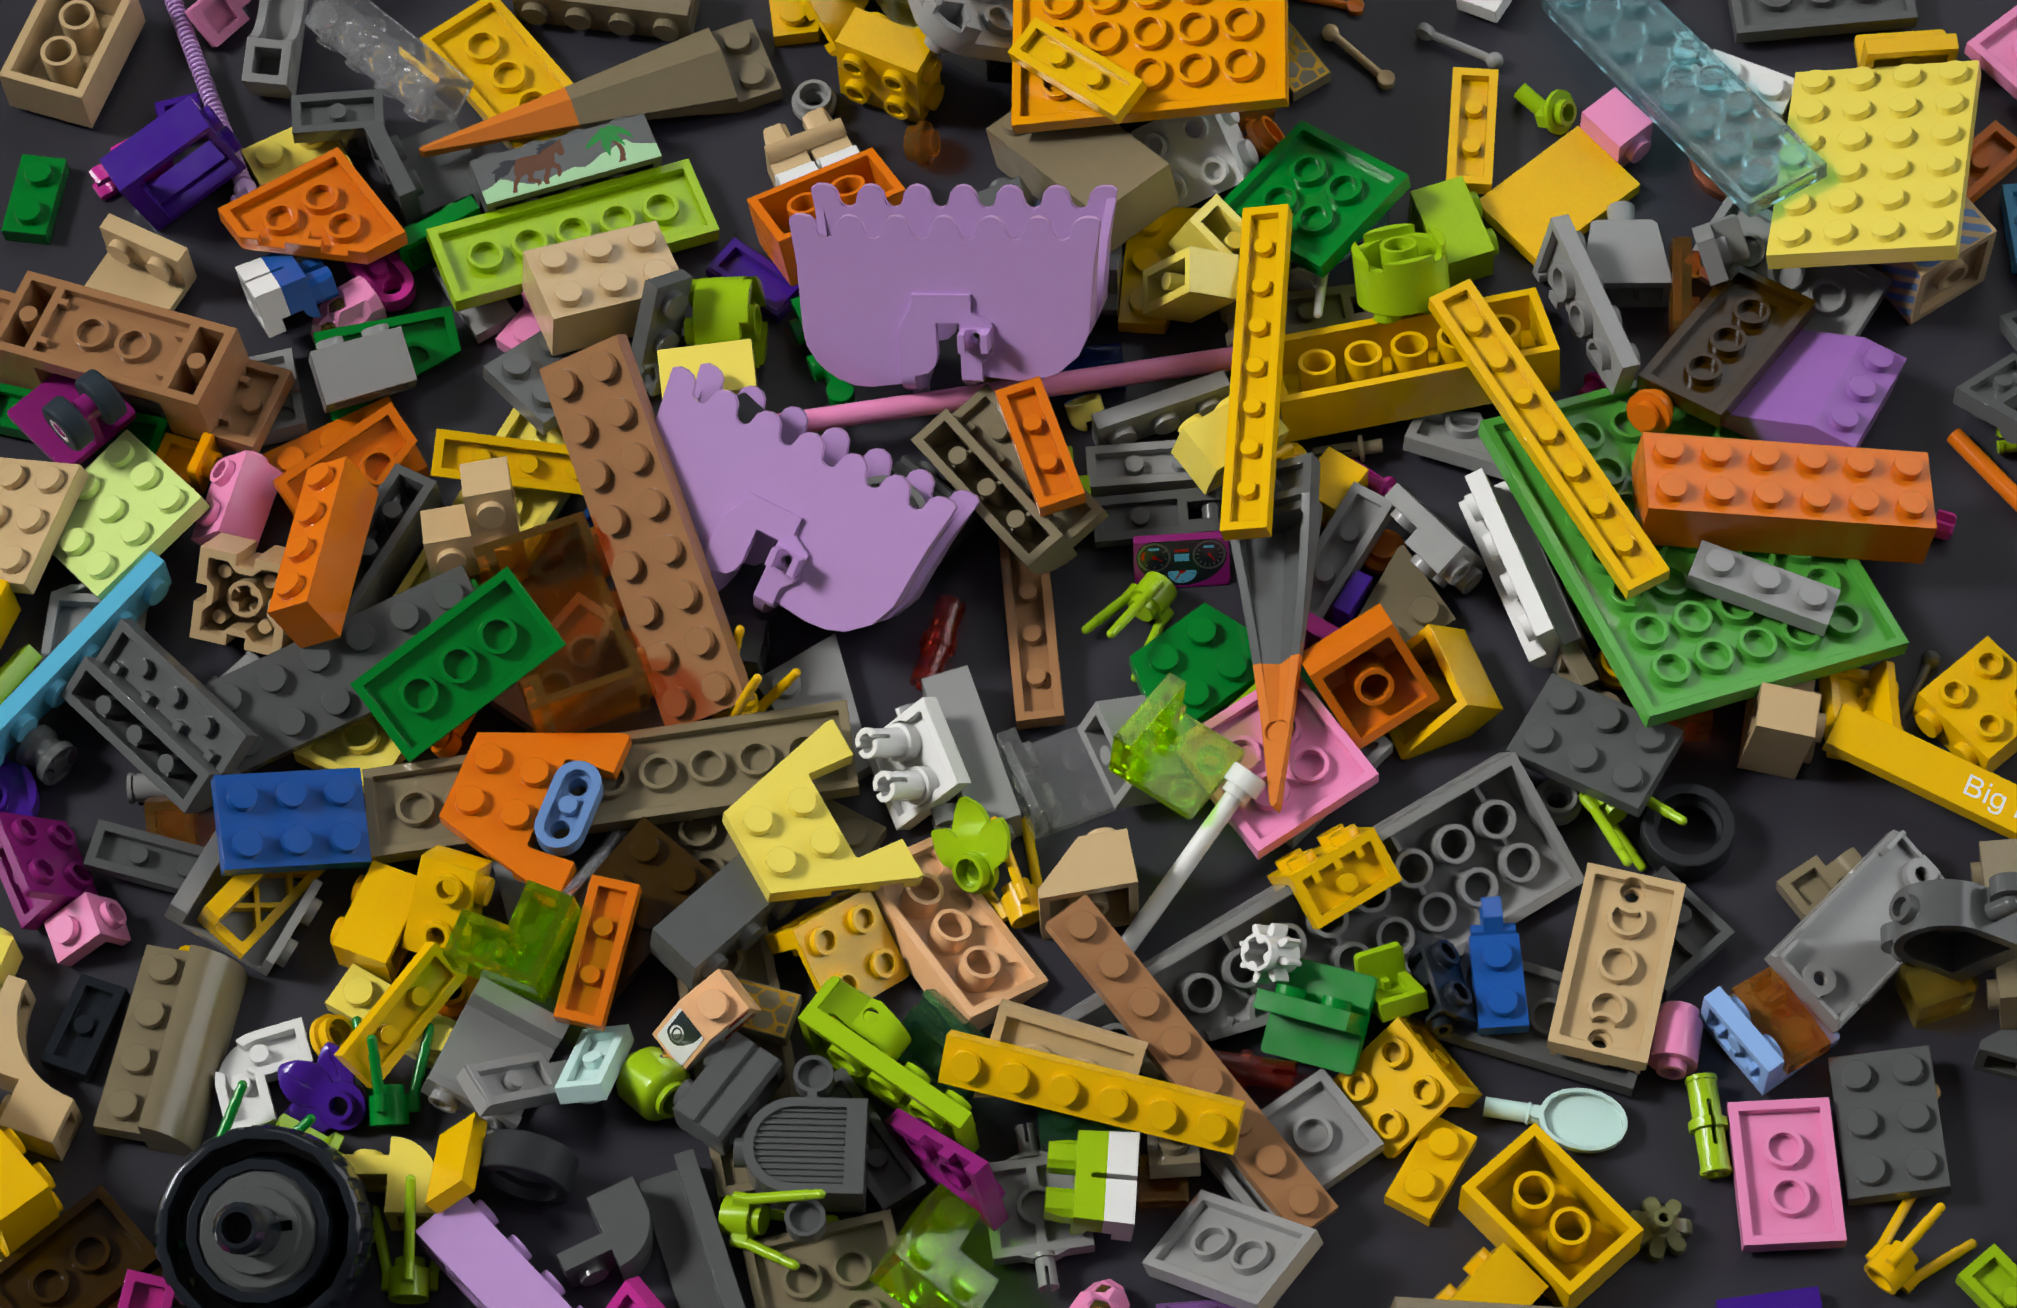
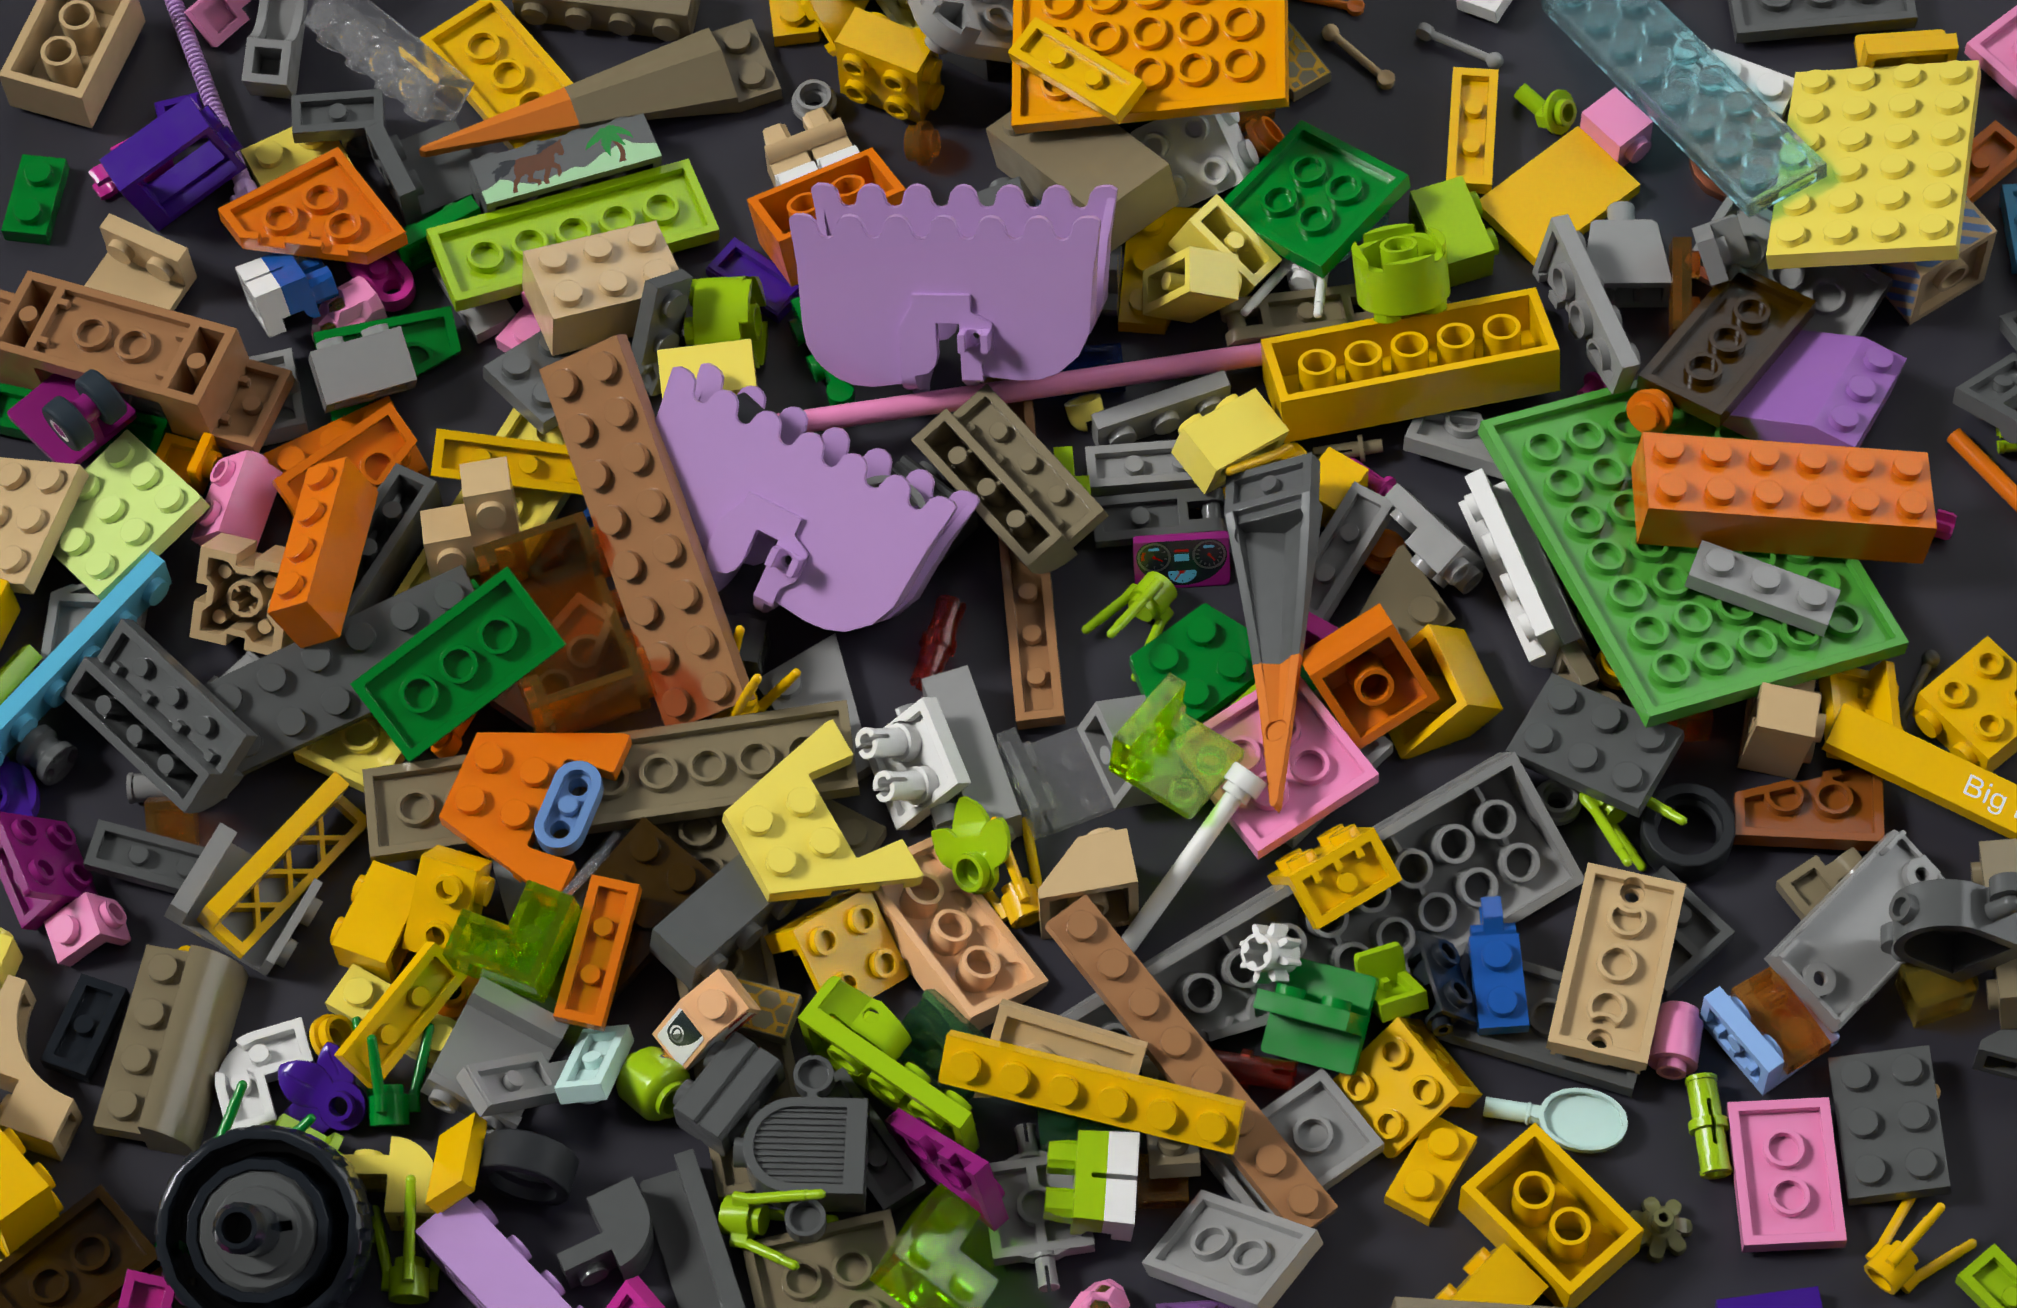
blue plate [210,768,372,876] -> none
orange plate [995,376,1087,517] -> none
yellow plate [1220,204,1293,541] -> none
dark purple tile [1332,570,1372,628] -> none
yellow plate [1428,278,1670,600] -> none
none -> dark orange wing [1733,768,1884,851]

